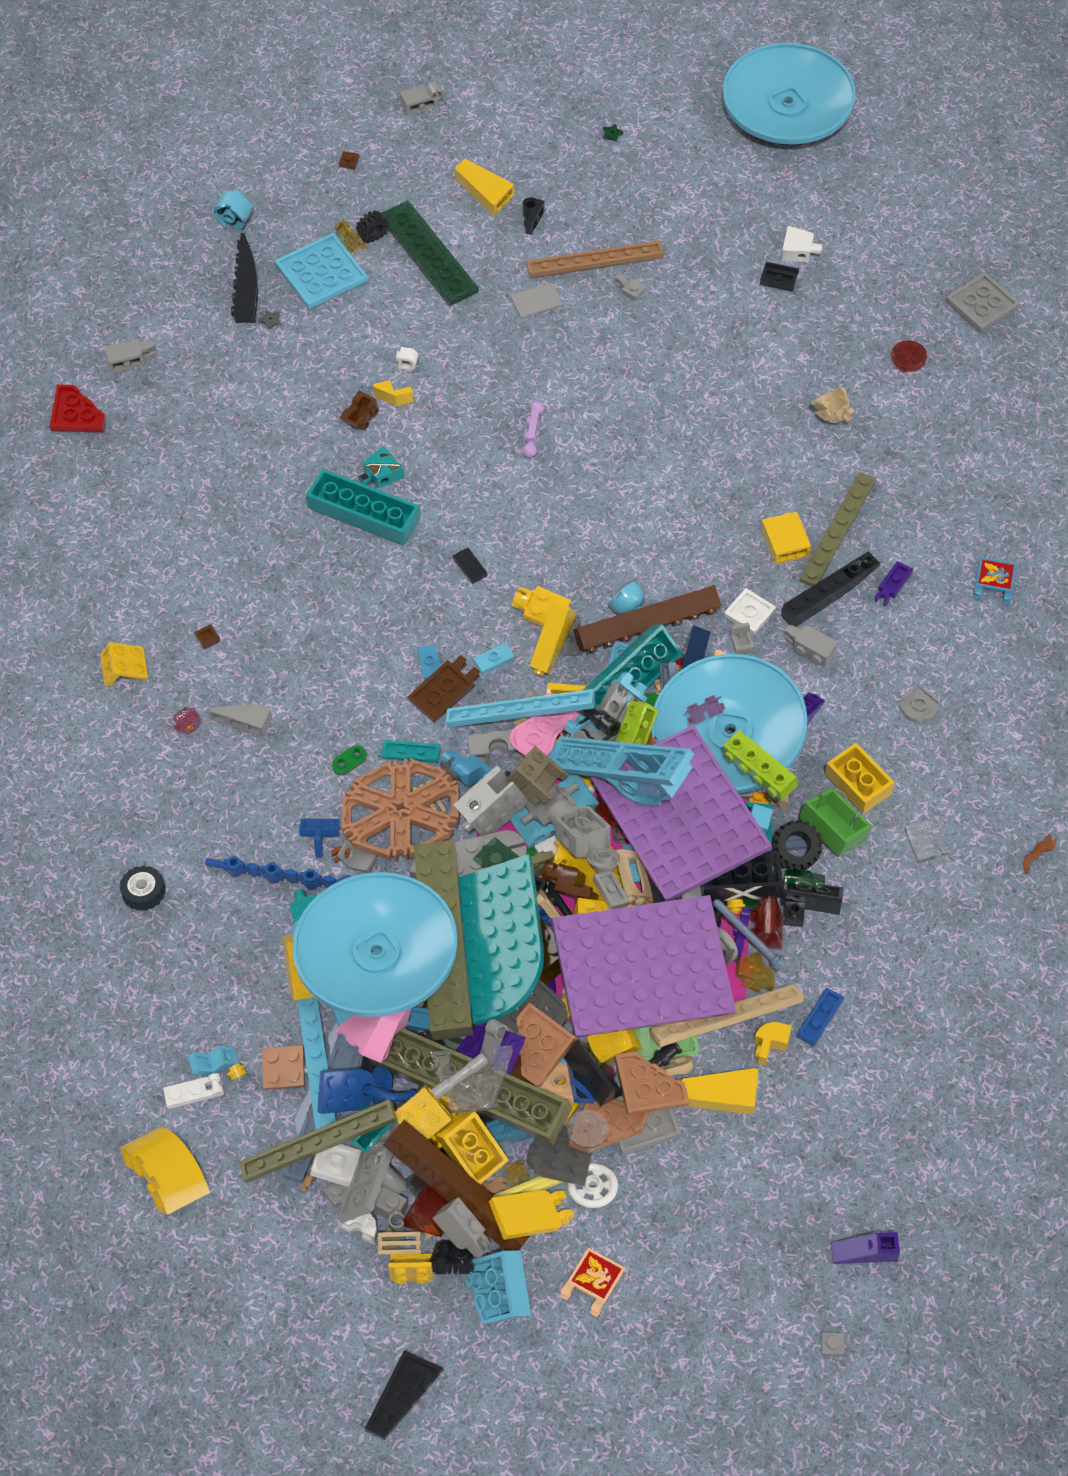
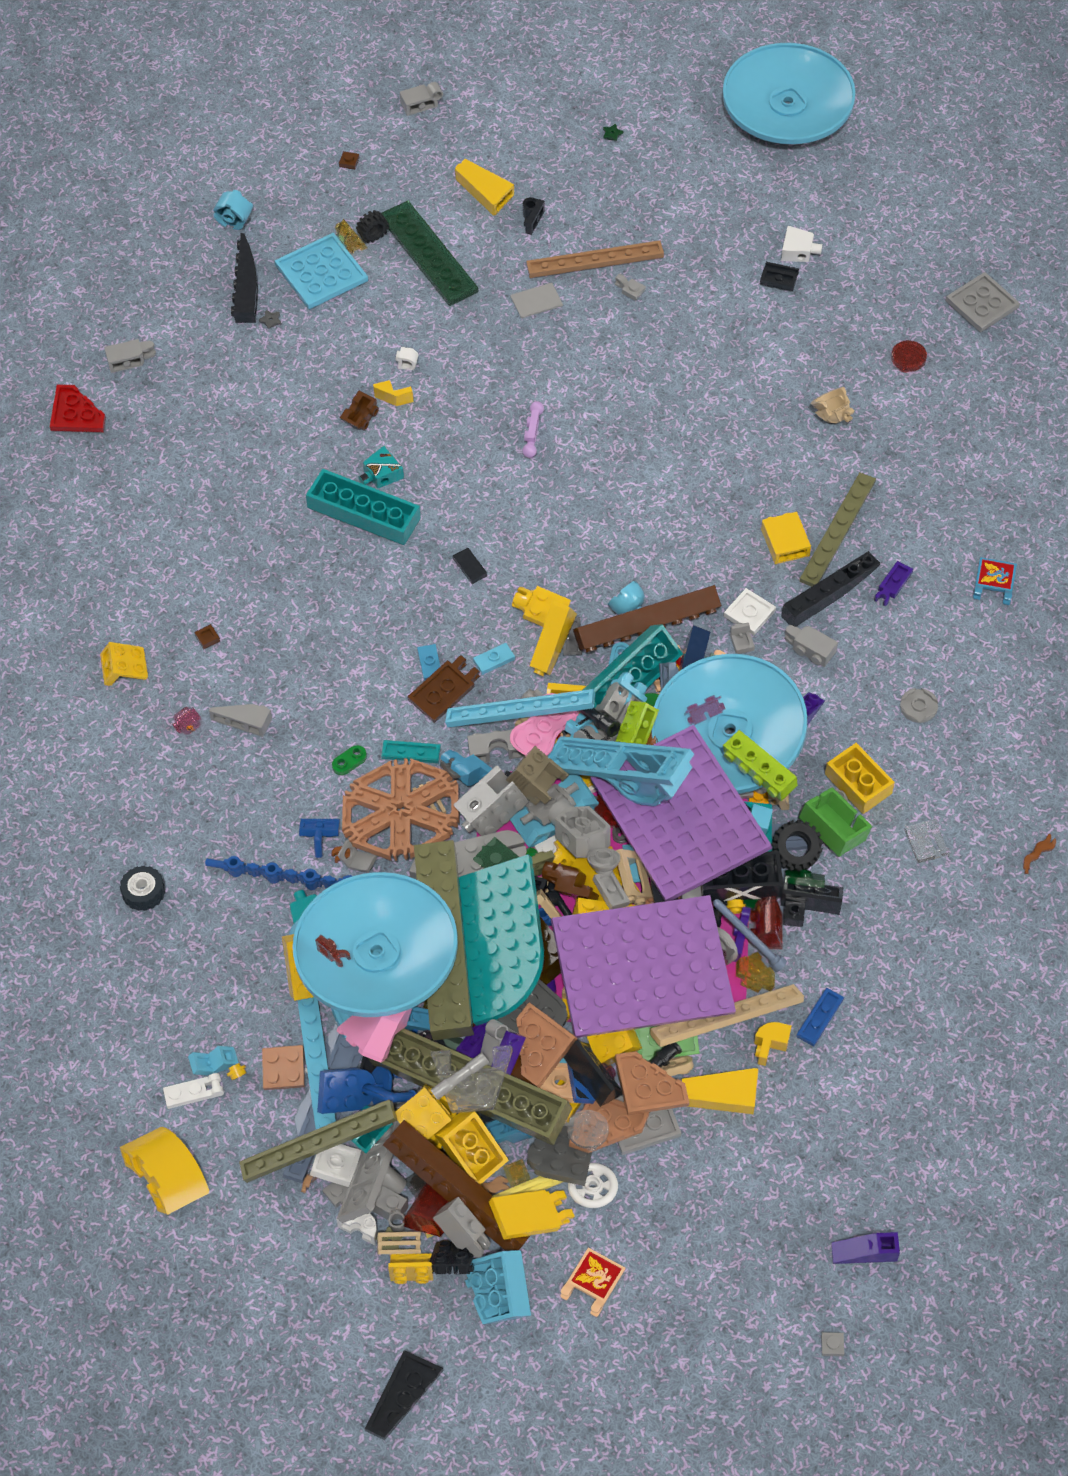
none -> clear red plate [315,935,351,967]

